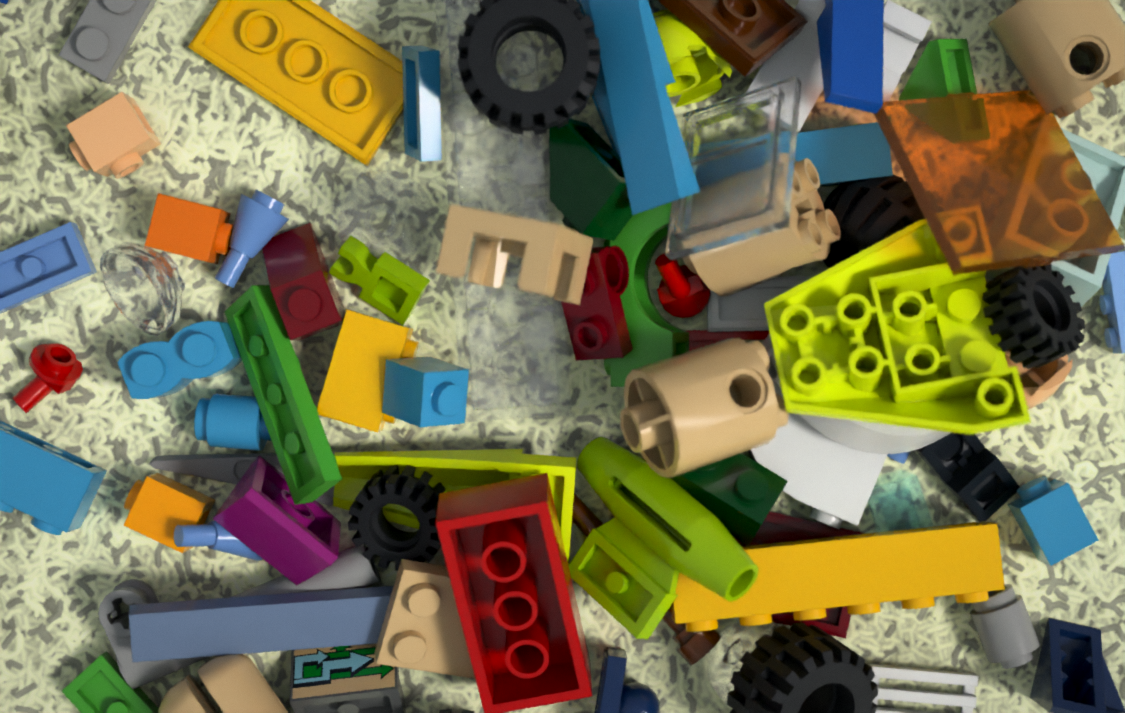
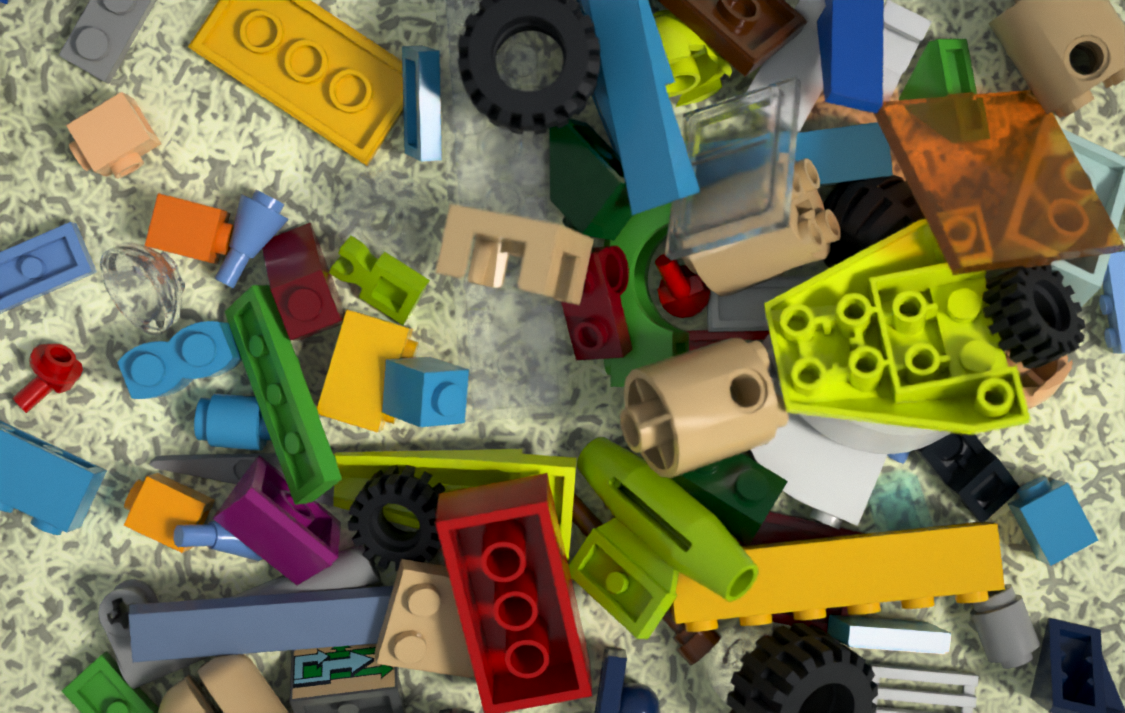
none -> tile [827,615,951,654]

